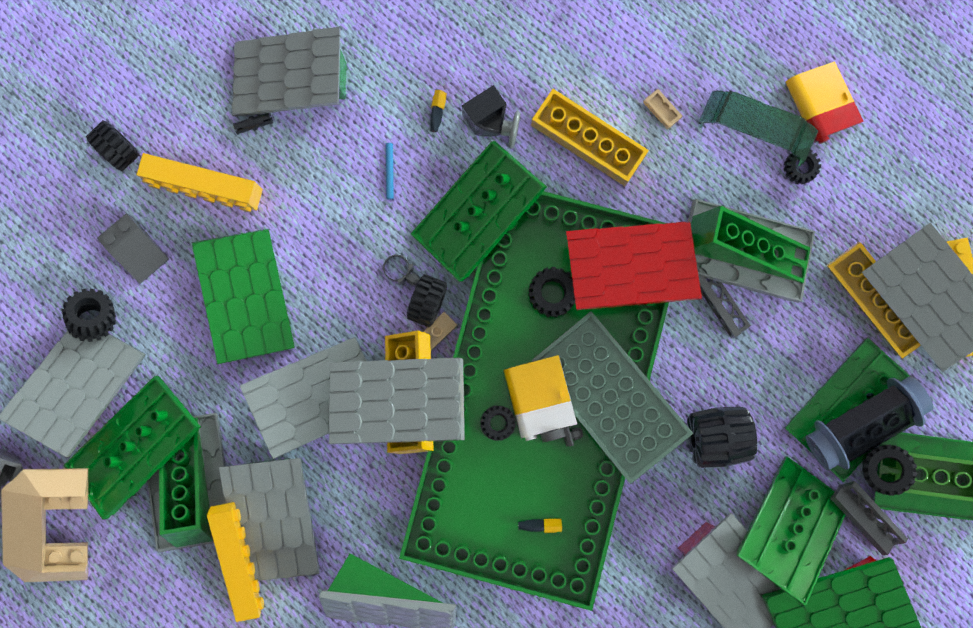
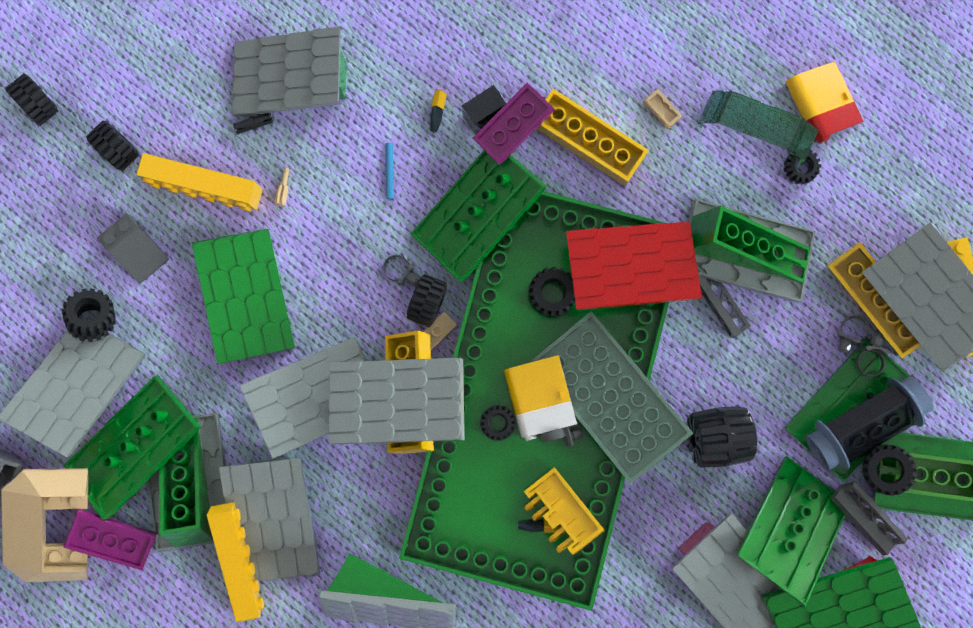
none -> black tyre [5,73,59,126]
none -> magenta tile [63,509,157,570]
none -> tan axle [274,168,289,207]
none -> magenta tile [473,83,555,165]
none -> yellow hinge [524,467,605,555]
none -> dark grey piece [837,315,869,354]
none -> dark grey piece [855,335,891,376]

